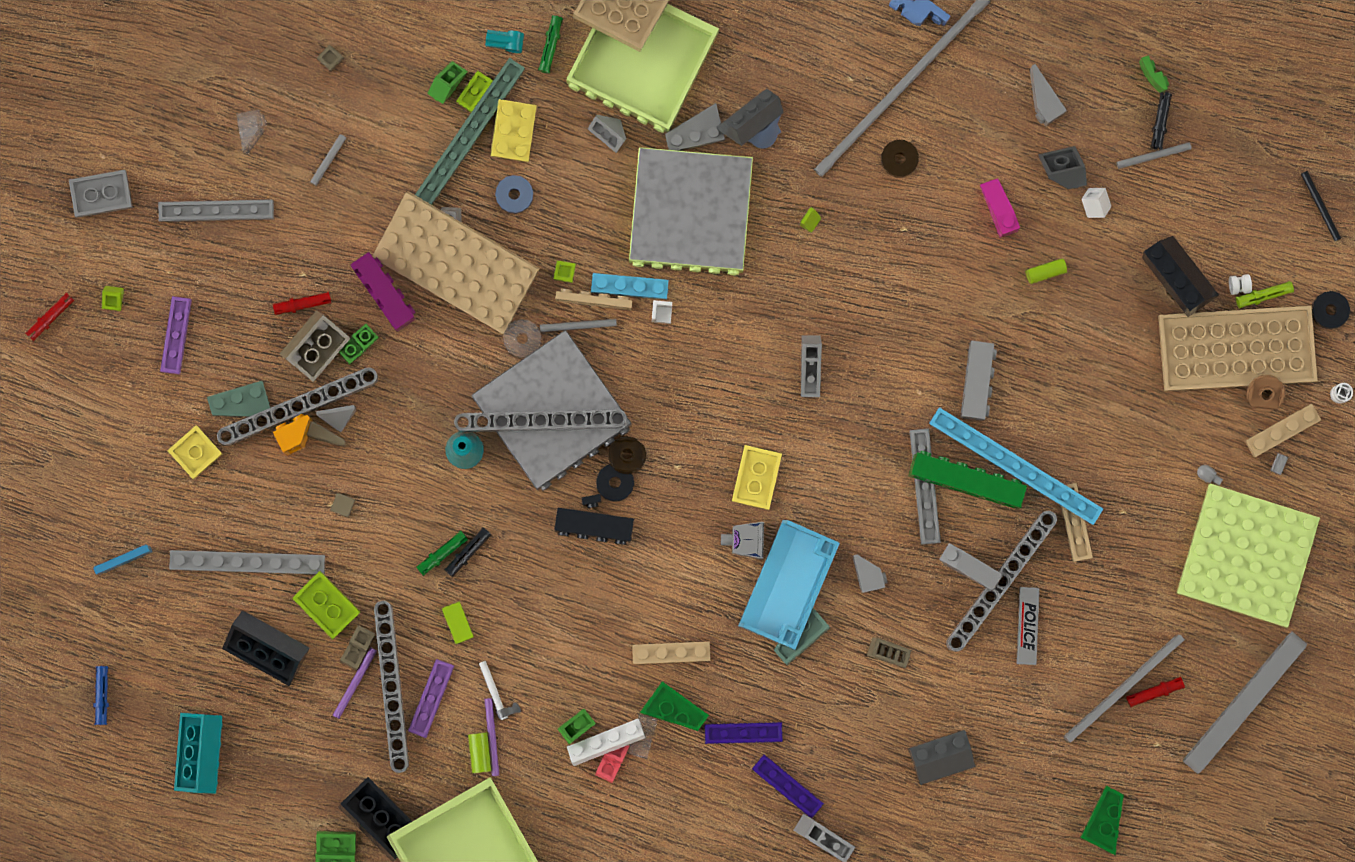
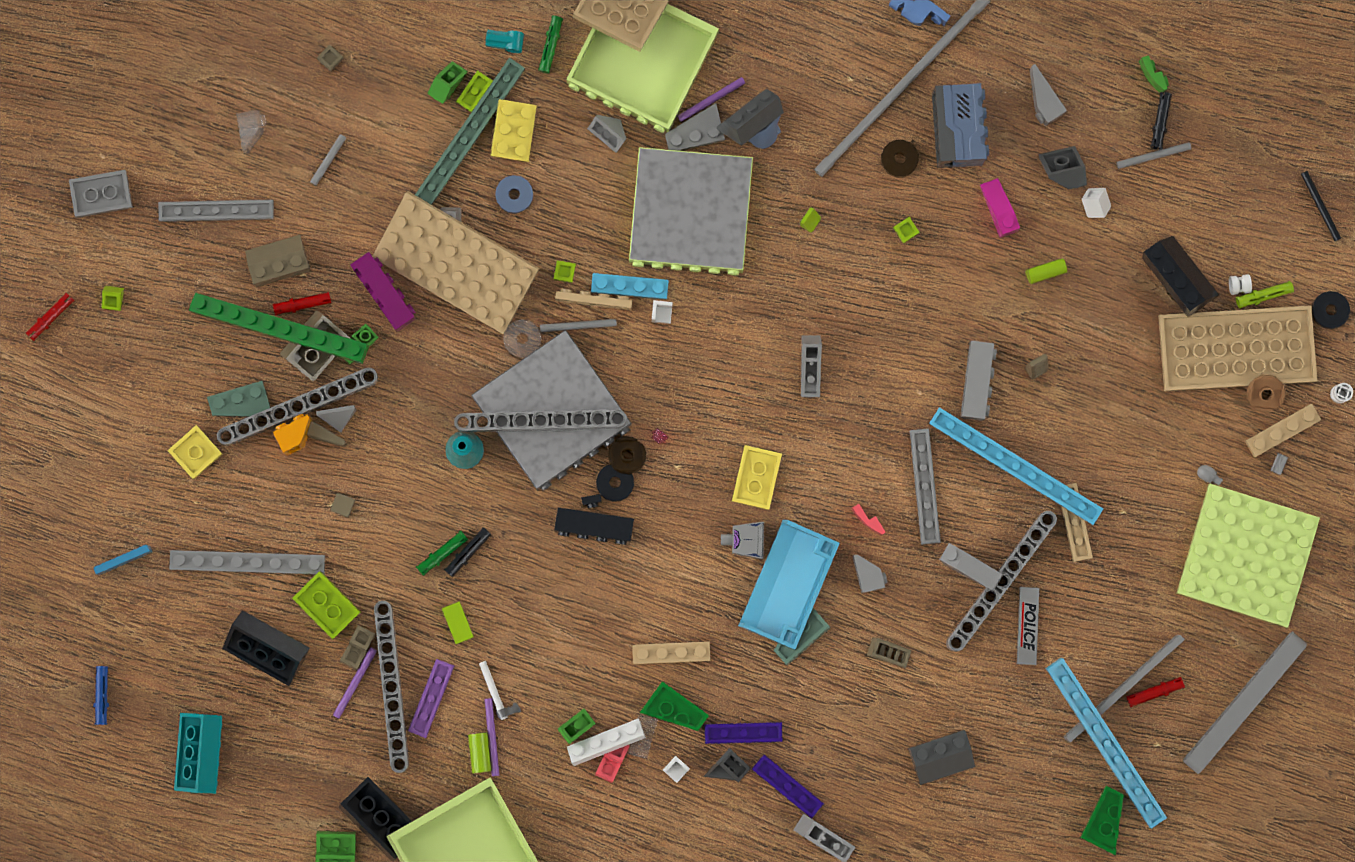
medium lavender tile [160,296,192,375] -> none
green brick [908,451,1027,509] -> none
none -> green plate [189,293,369,364]
none -> dark tan slope [245,235,311,287]
none -> clear pink plate [651,428,669,444]
none -> white panel [663,756,690,783]
none -> medium lavender bar [677,77,745,122]
none -> dark grey slope [703,748,751,783]
none -> coral slope [851,504,886,535]
none -> lime plate [893,217,920,244]
none -> sand blue piece [932,83,989,168]
none -> dark tan slope [1025,354,1048,380]
none -> medium azure plate [1045,658,1167,829]

